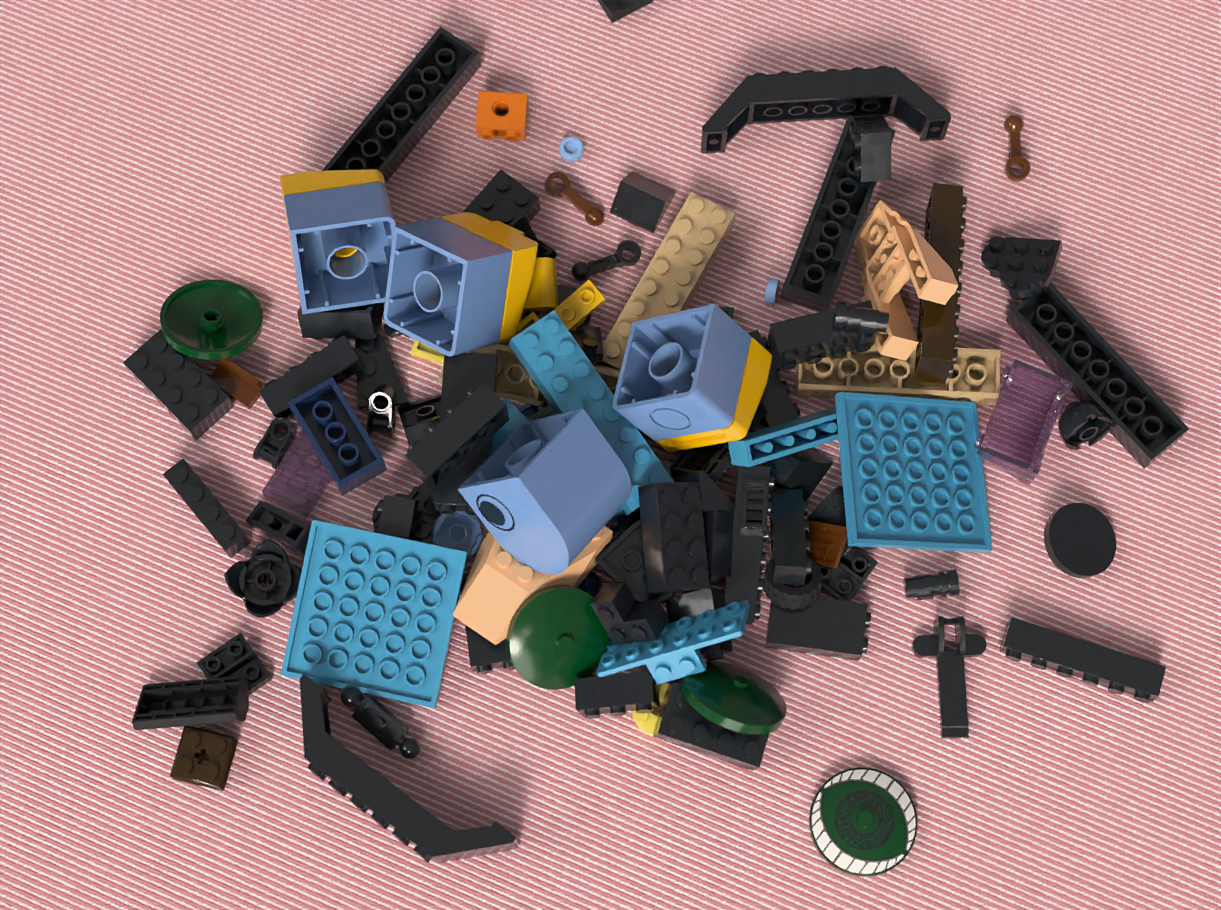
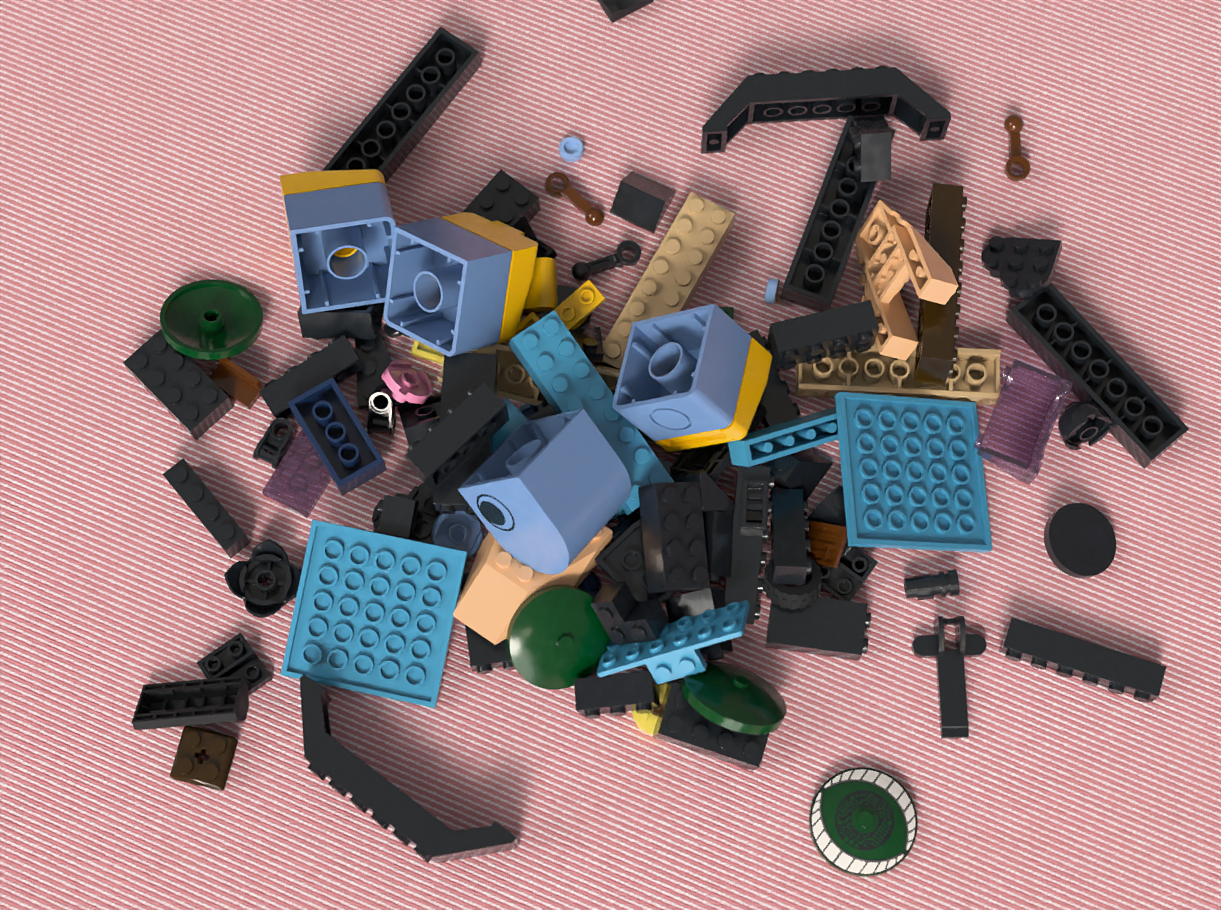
black slope [246,500,311,558] -> none
black plate [340,686,421,759] -> none
orange brick [475,91,529,142] -> none
black axle [833,301,889,334] -> none
none -> bright pink plate [381,360,433,404]

